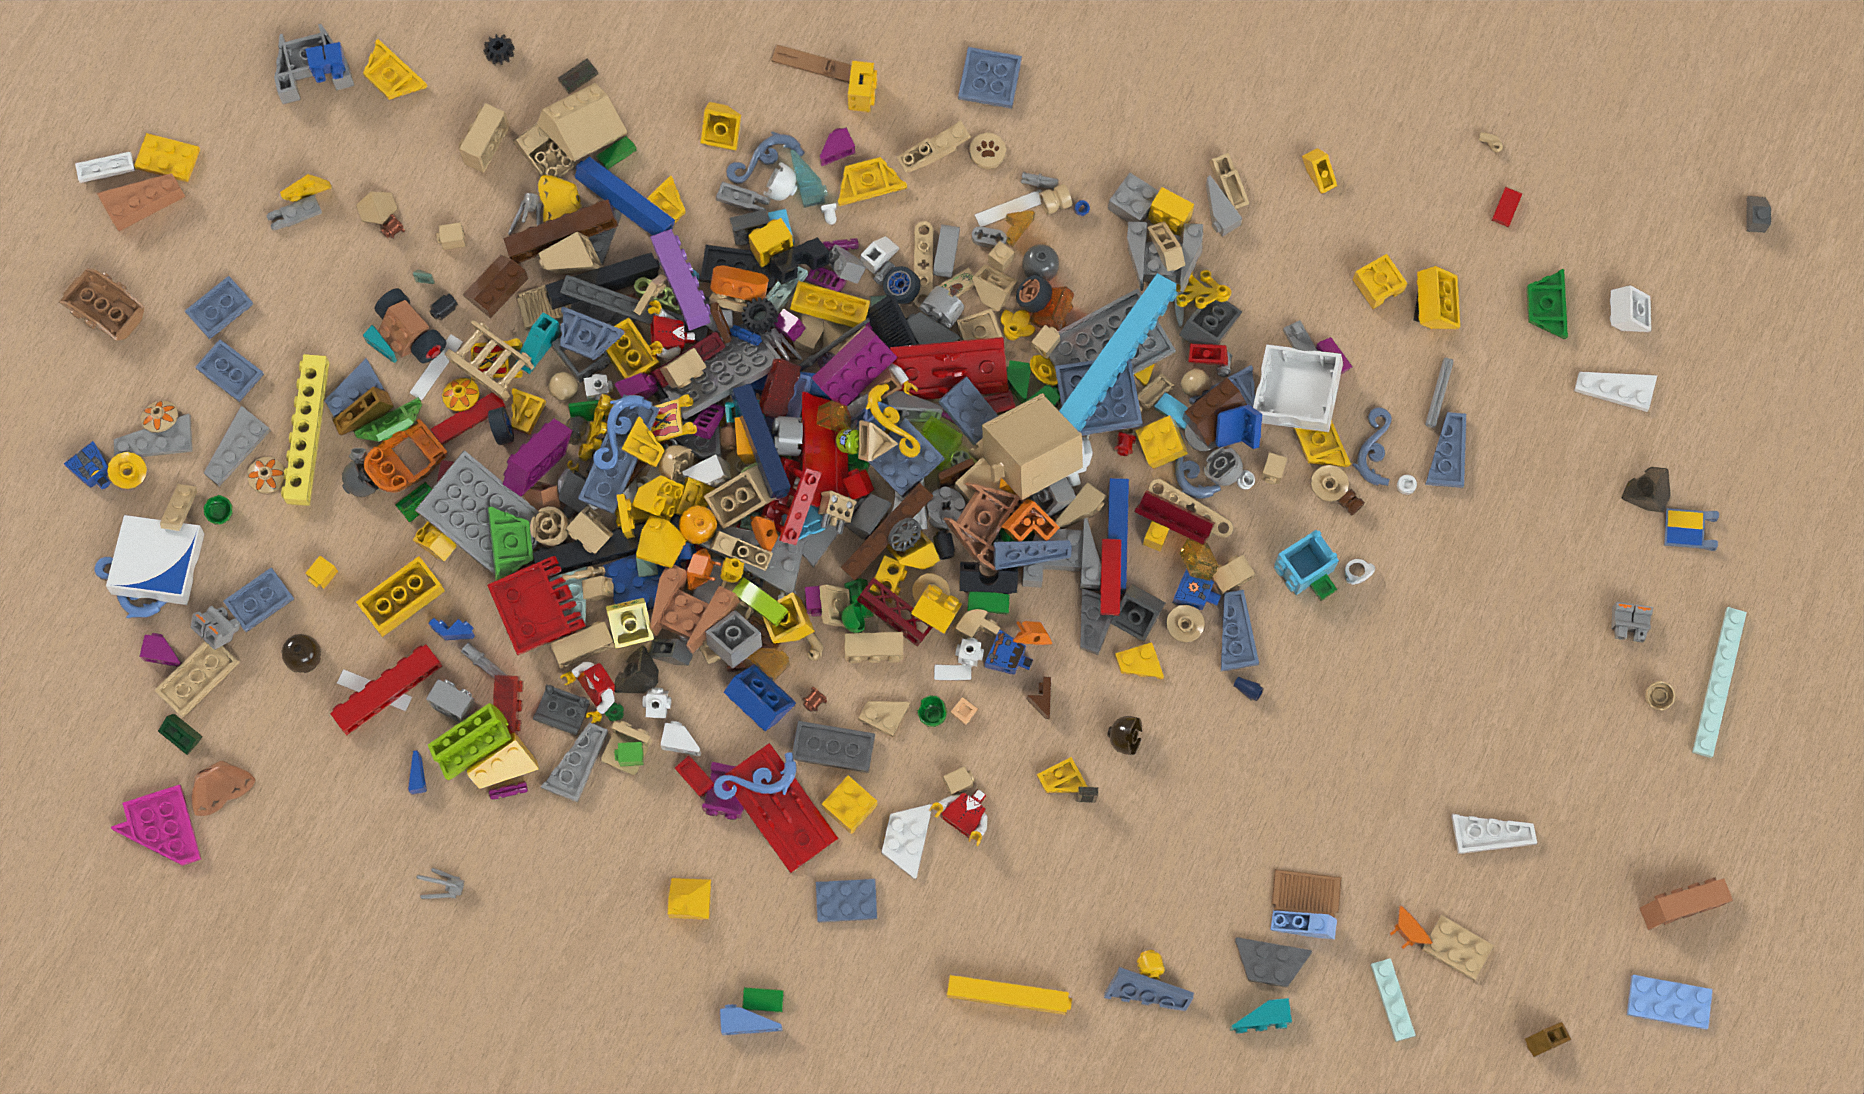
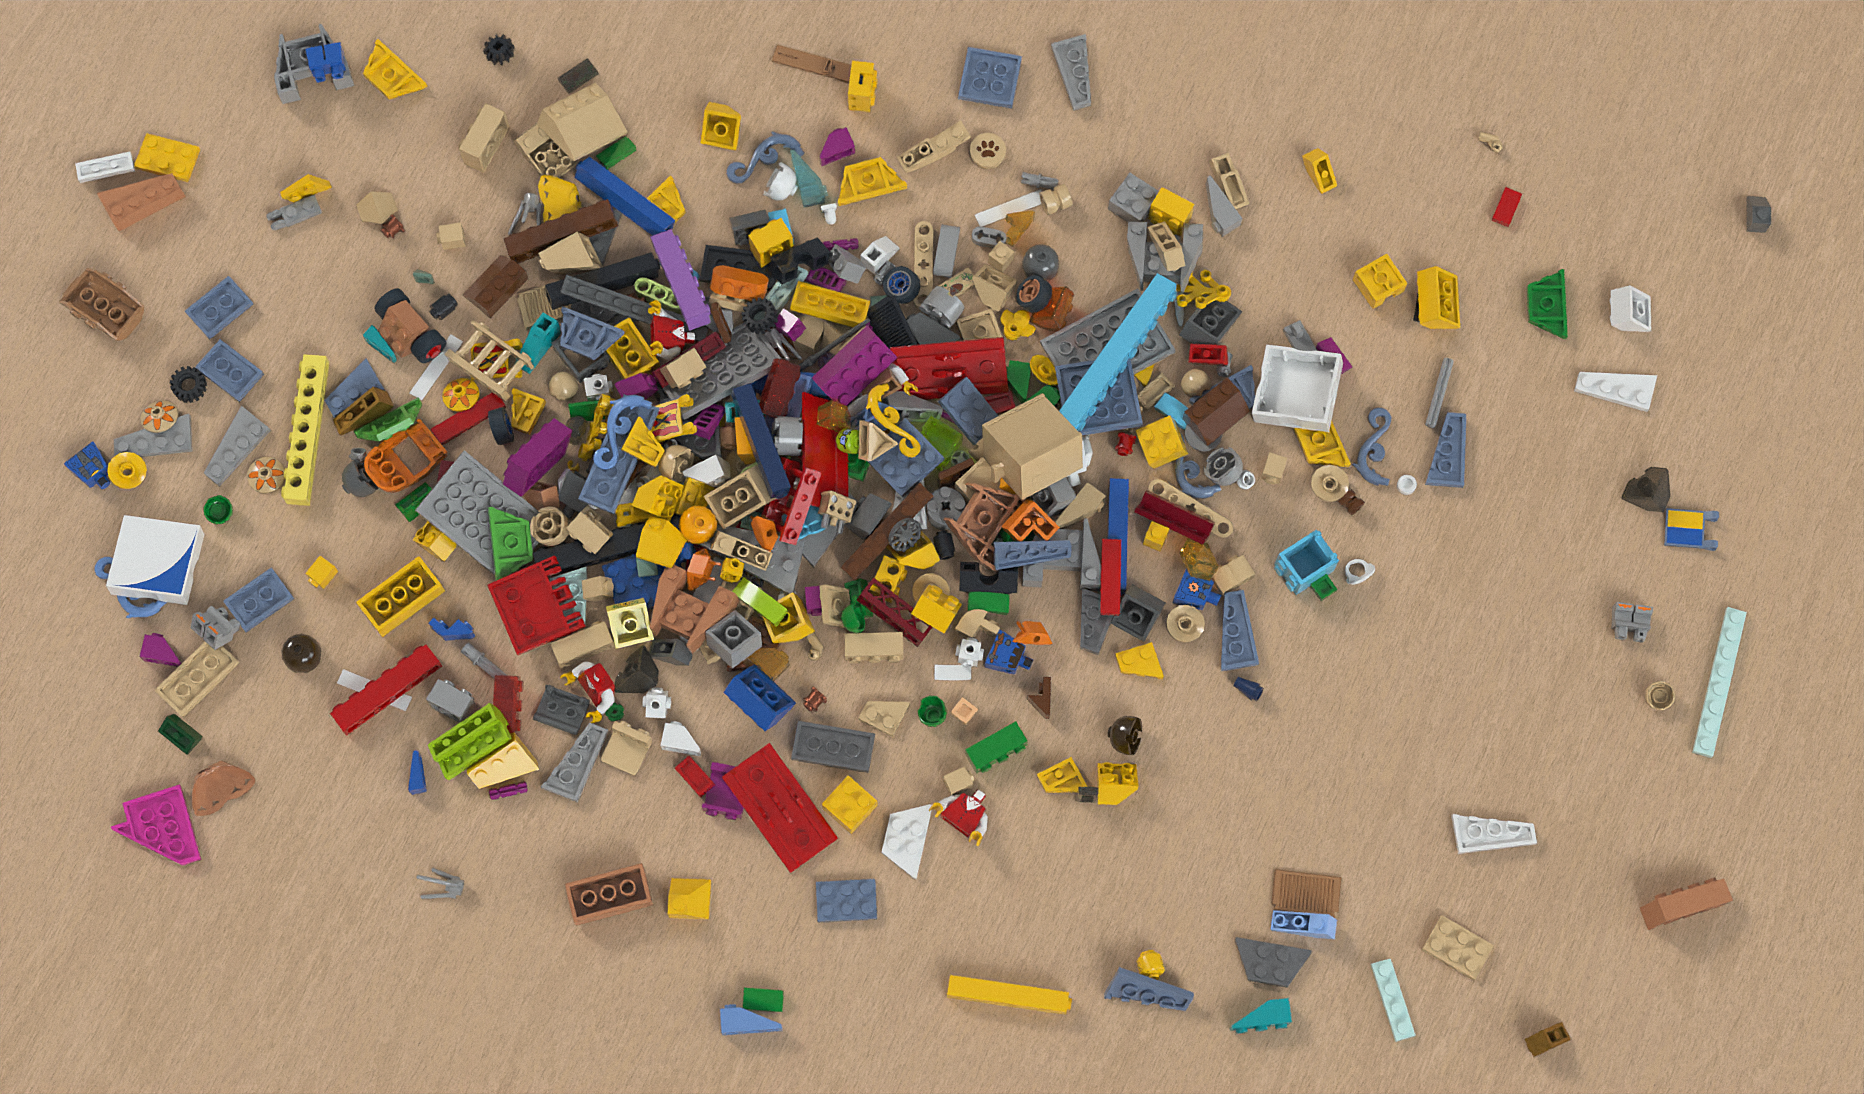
tan plate [160,484,197,531] -> none
tan piece [562,566,605,580] -> none
bright green brick [614,742,644,767] -> none
yellow wing [616,494,635,539] -> none
tan wing [634,274,667,315] -> none
medium blue plant [714,753,796,800] -> none
light grey hinge [716,182,770,212] -> none
blue axle [730,325,762,346] -> none
red brick [843,468,875,500] -> none
tan brick [1031,325,1060,359] -> none
blue hinge [1074,200,1090,216] -> none
blue bracket [1216,405,1262,449] -> none
orange piece [1390,906,1433,949] -> none
light blue plate [1627,975,1713,1030] -> none
none -> black tyre [170,366,207,403]
none -> nougat brick [565,863,653,926]
none -> green brick [965,721,1028,774]
none -> light grey wing [1051,34,1091,111]
none -> yellow slope [1097,762,1138,805]

